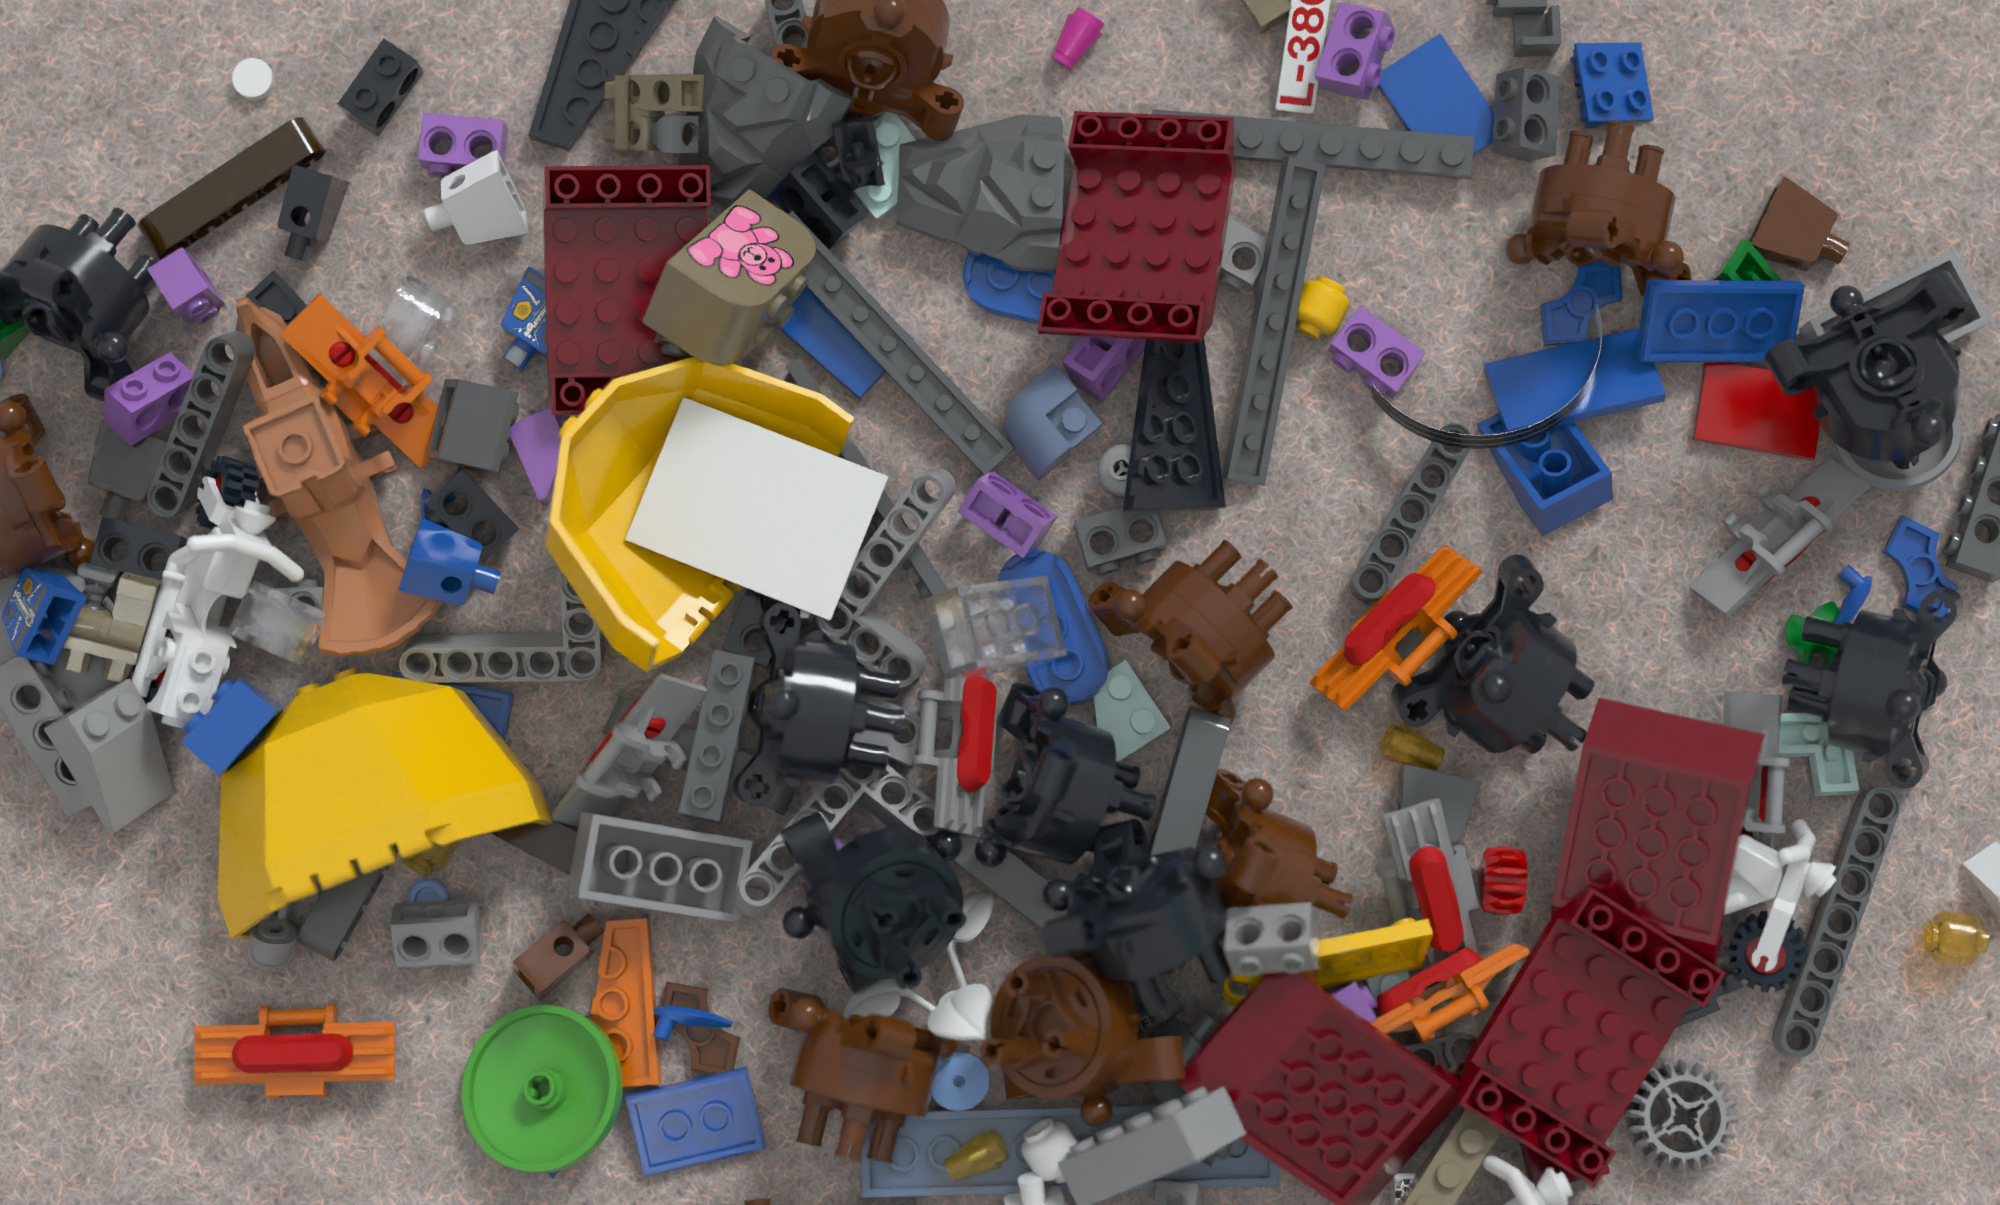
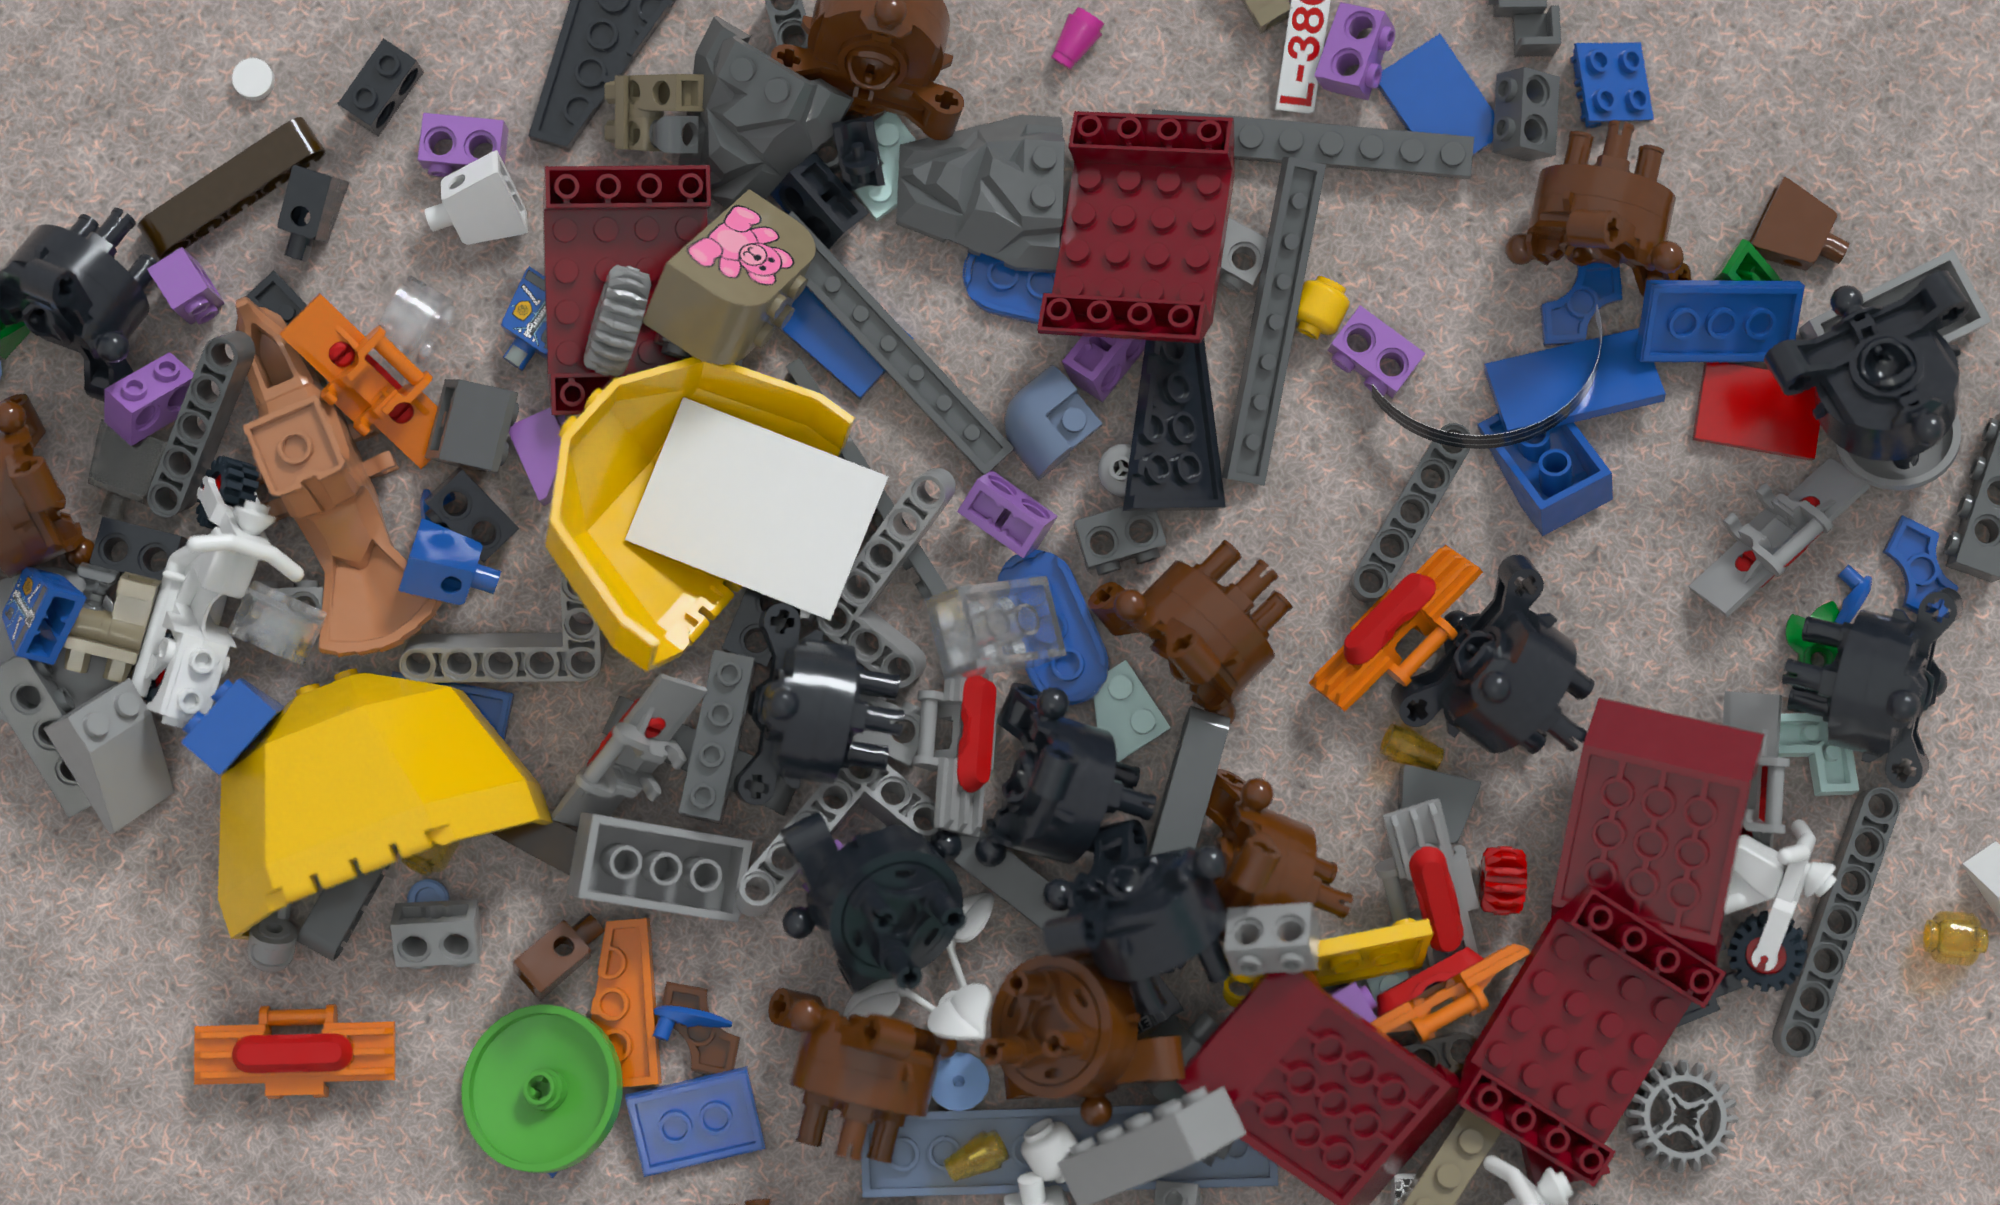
none -> light grey gear [584,265,651,377]

